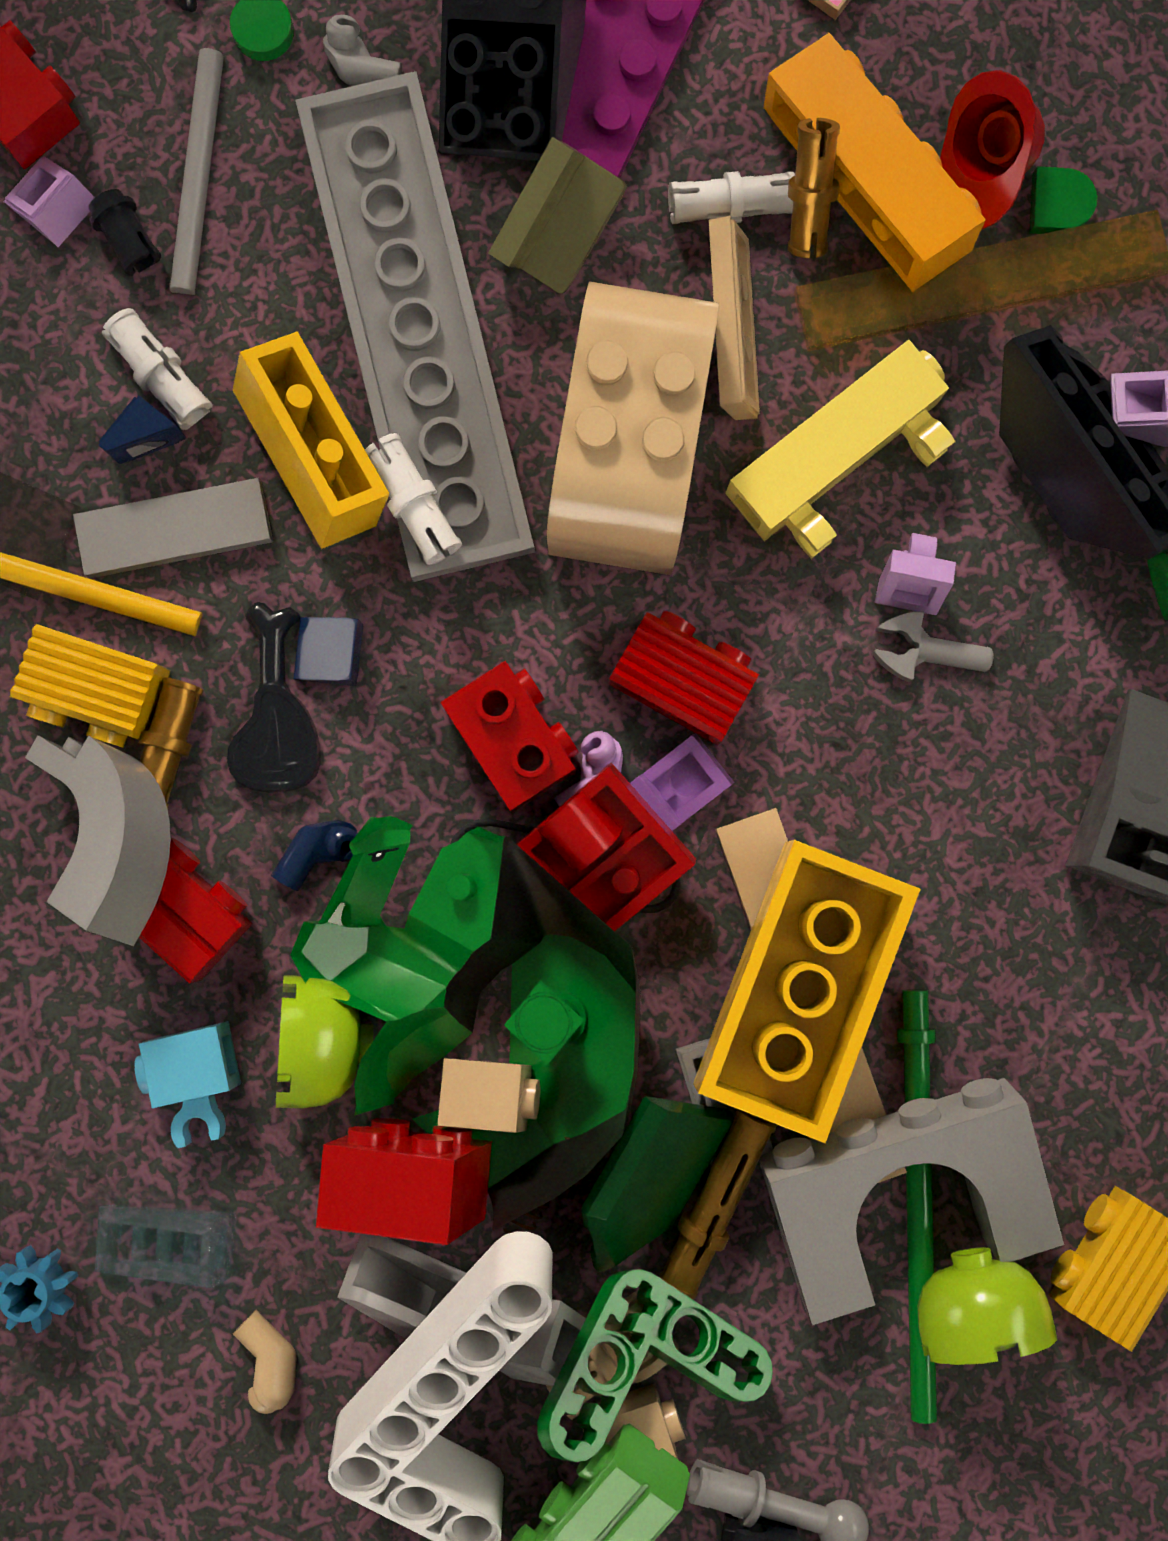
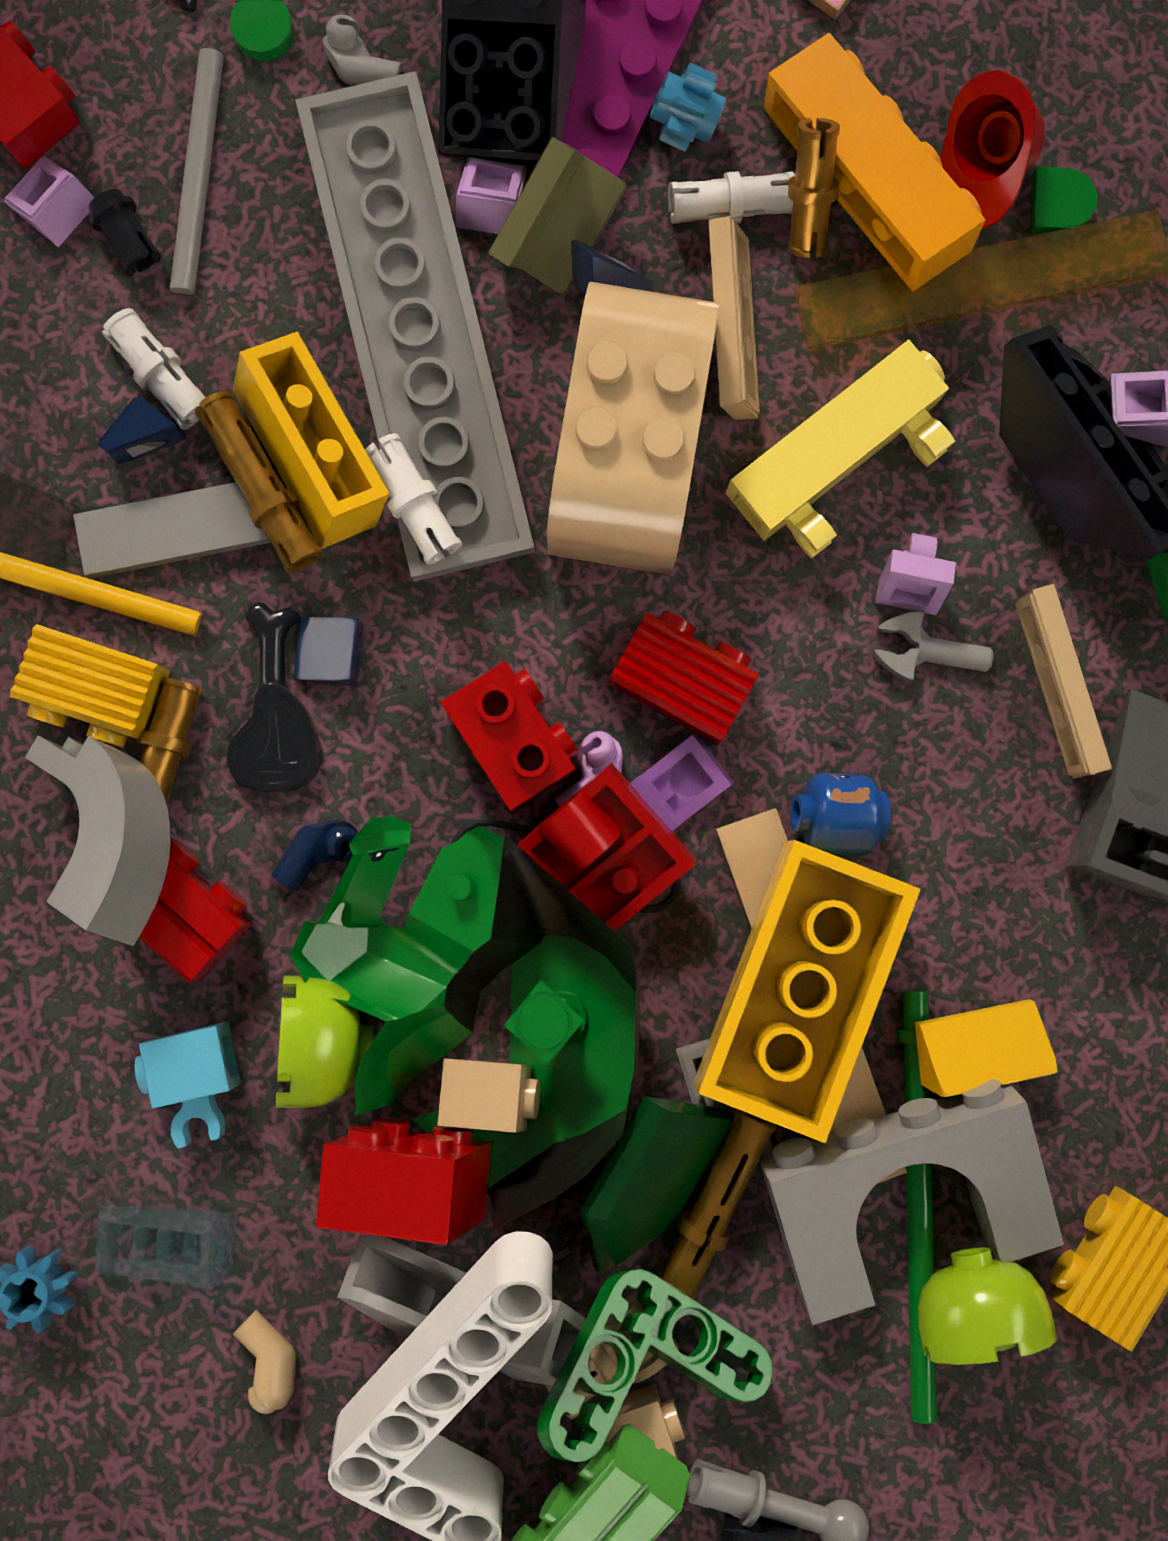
none -> pearl gold pin [195,391,323,574]
none -> lavender slope [456,157,528,234]
none -> dark blue slope [571,240,654,294]
none -> dark azure gear [650,63,726,152]
none -> blue head [790,773,891,856]
none -> yellow slope [915,999,1058,1097]
none -> tan tile [1015,584,1112,779]

